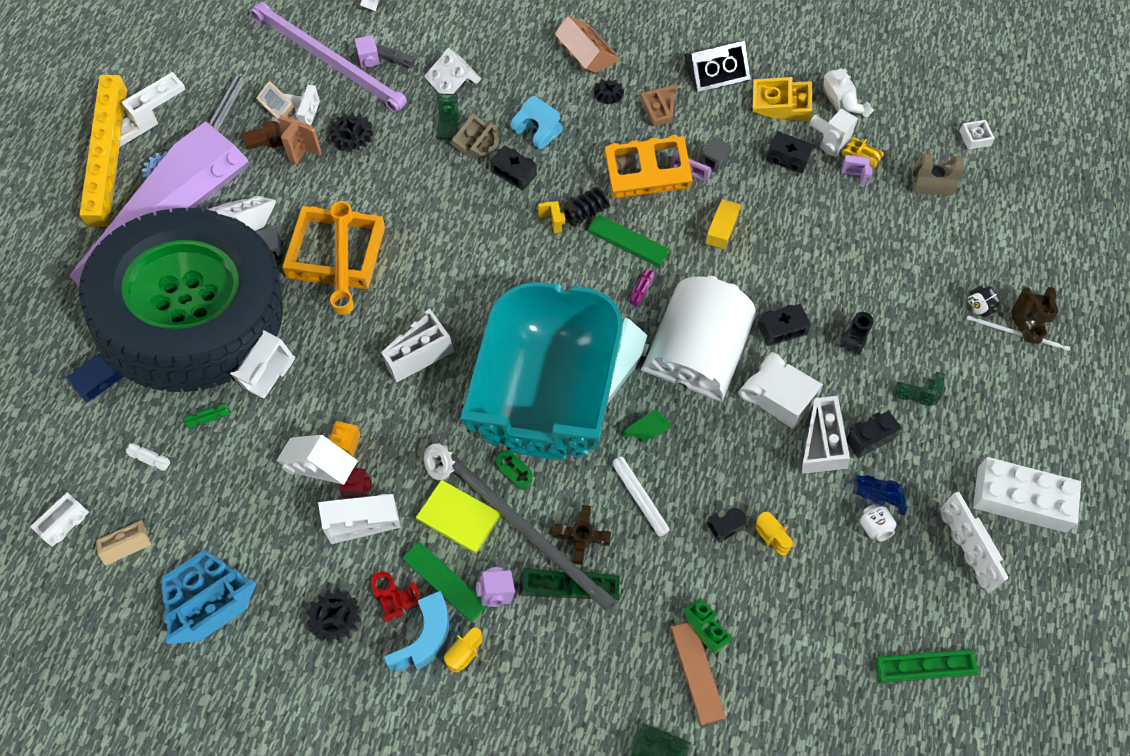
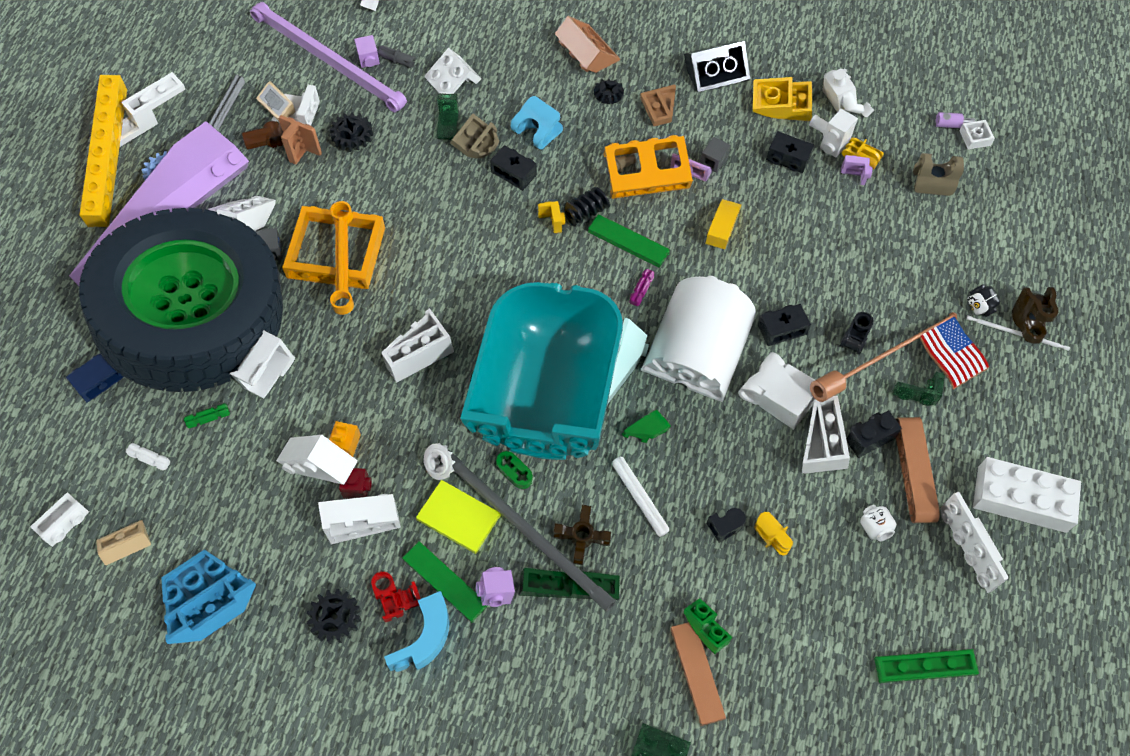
yellow arm [444,628,483,673] -> none
clear blue wing [854,475,907,515] -> none
none -> flag [810,312,989,402]
none -> nougat beam [896,417,940,523]
none -> lavender piece [936,112,975,128]

